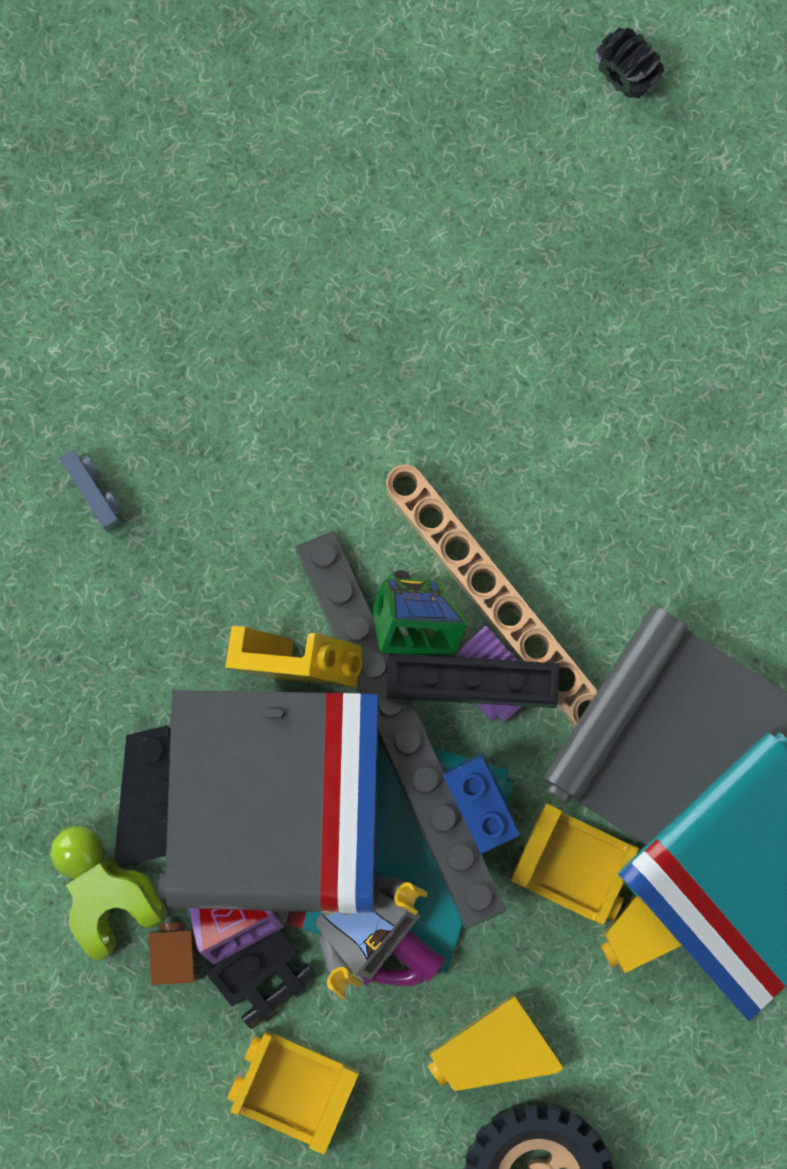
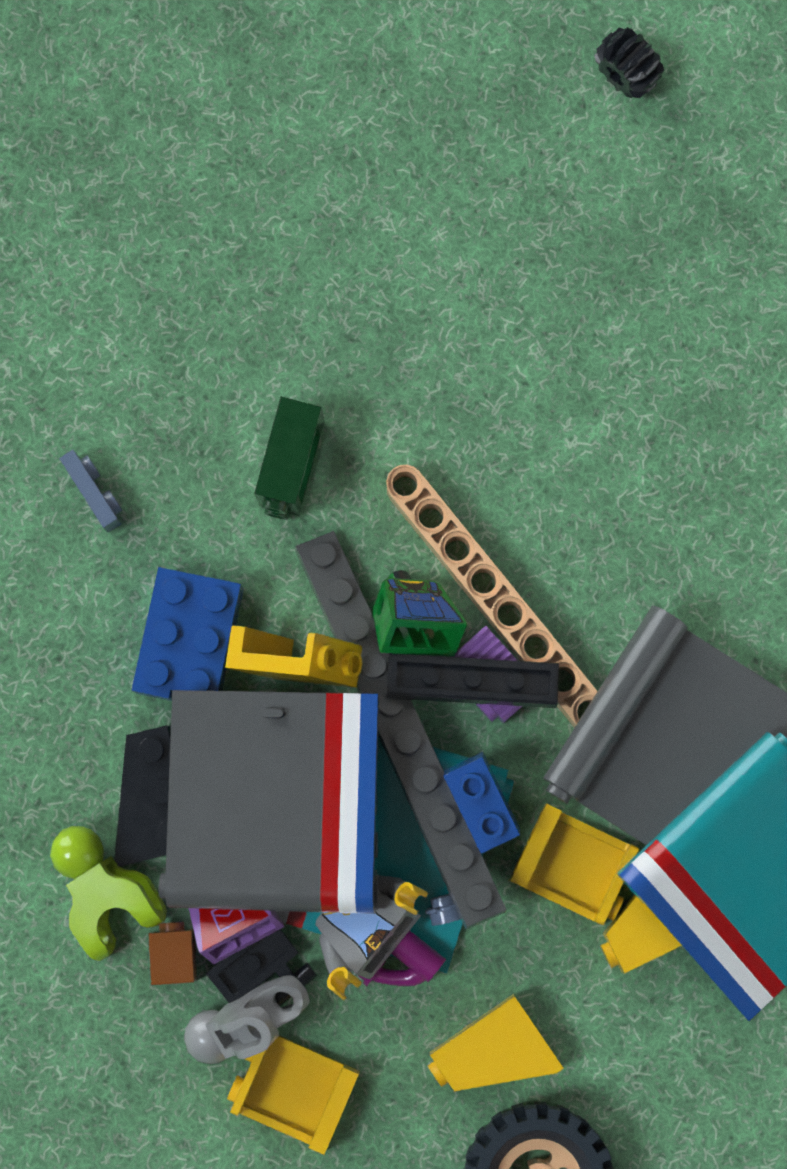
none -> blue piece [131,567,244,701]
none -> light grey piece [184,975,310,1064]
none -> dark green window [254,396,325,520]
none -> sand blue plate [425,894,461,926]

